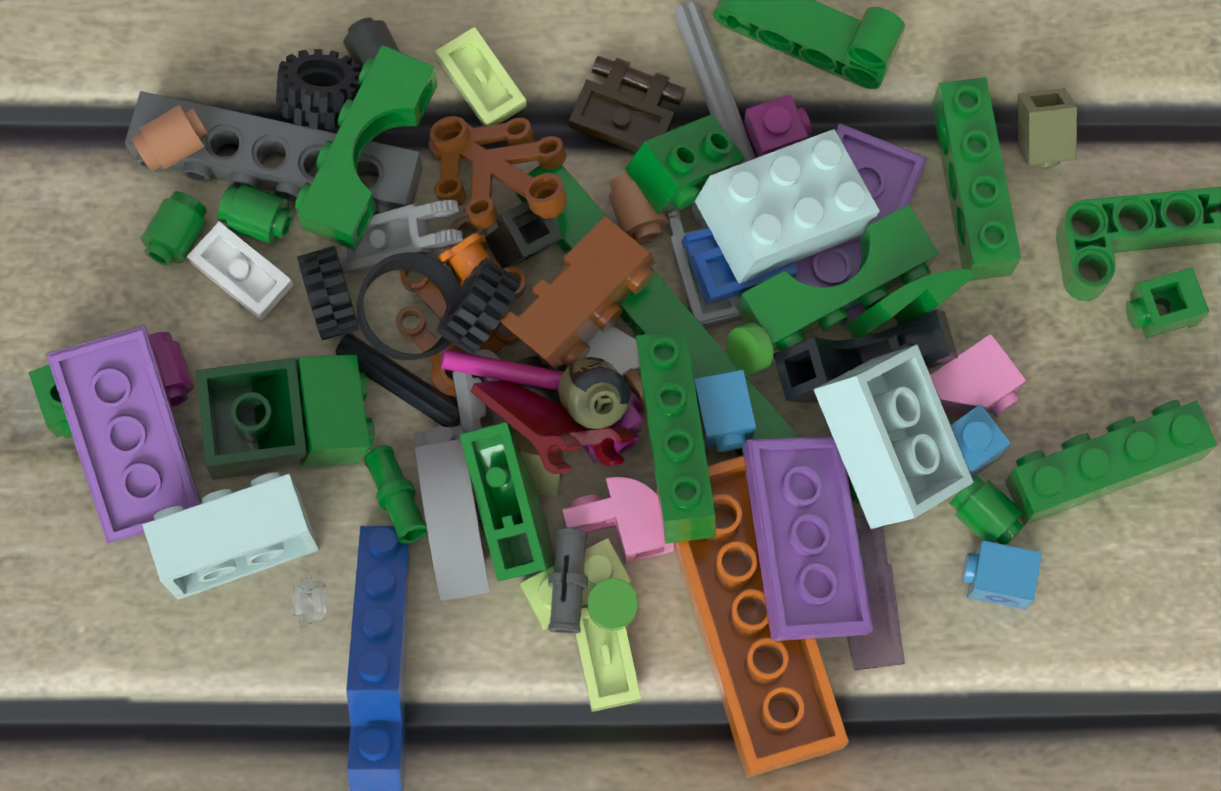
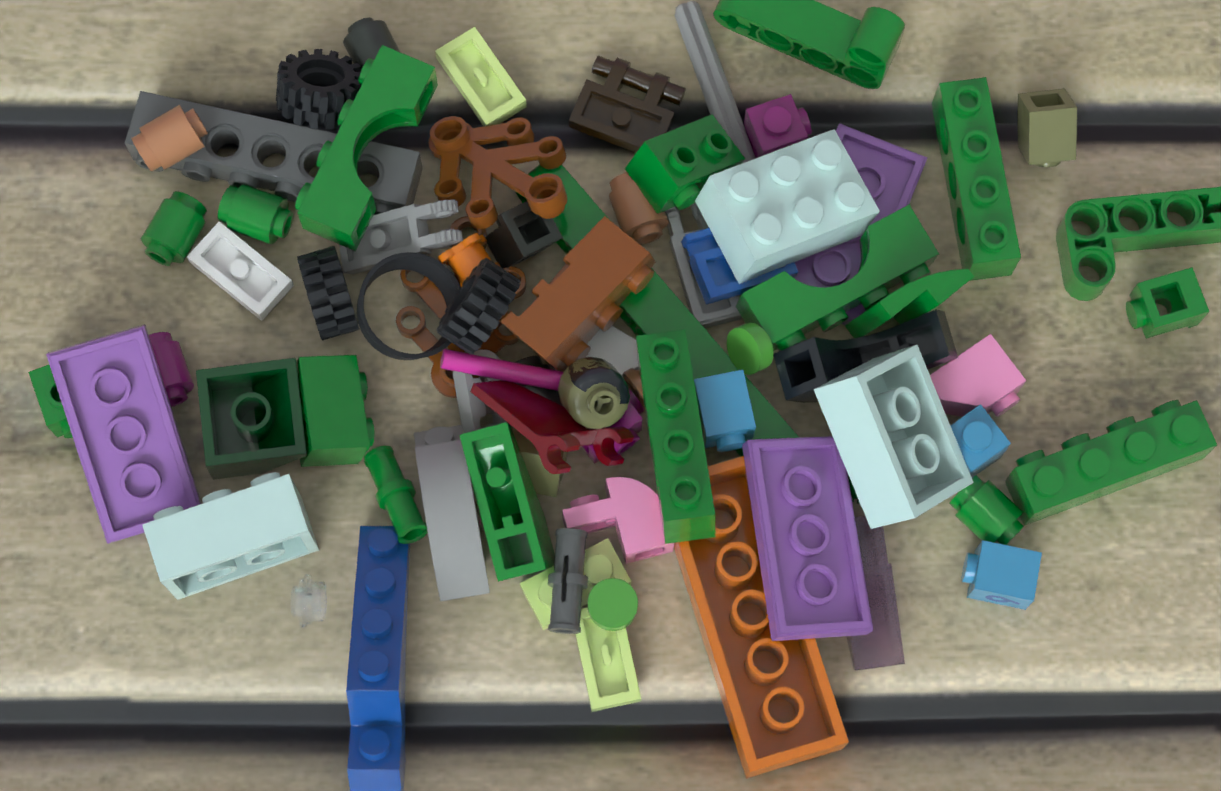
black axle [335,333,460,427] -> none

